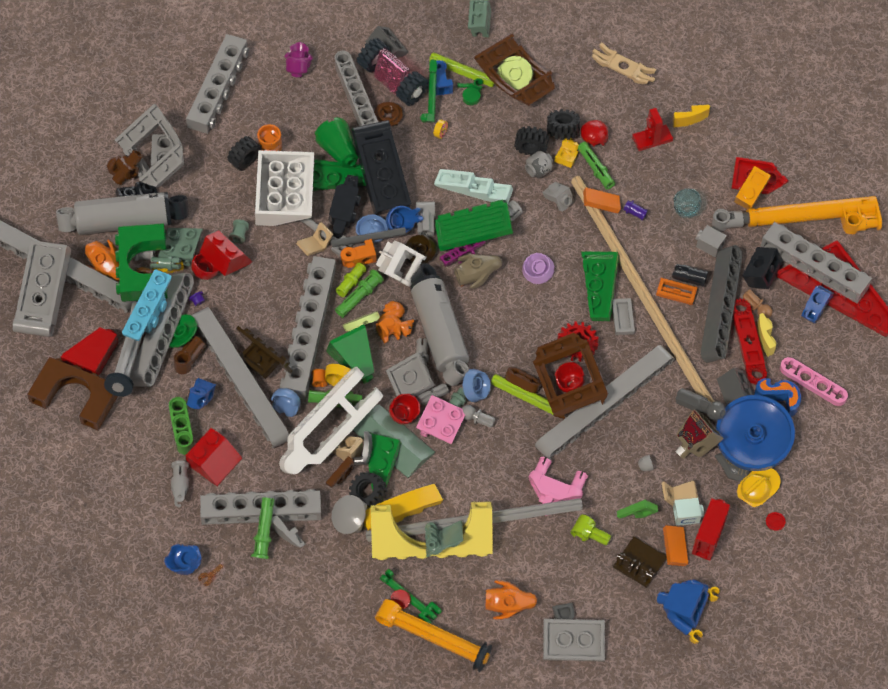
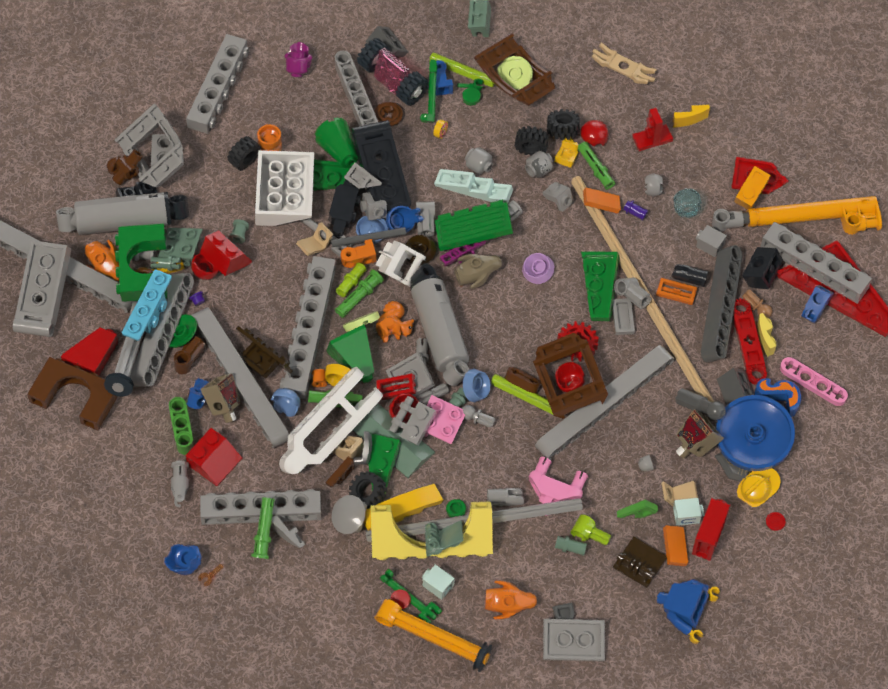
none -> dark tan torso [201,373,240,423]
none -> light grey slope [344,162,382,188]
none -> light grey bracket [360,192,387,220]
none -> red tile [376,373,416,400]
none -> light grey plate [389,396,437,446]
none -> light aqua brick [422,565,454,600]
none -> green tile [446,499,466,518]
none -> light grey head [465,147,493,175]
none -> light grey hinge [487,488,524,506]
none -> sand green pin [555,536,587,556]
none -> light grey piece [614,277,652,309]
none -> light grey piece [645,173,663,197]

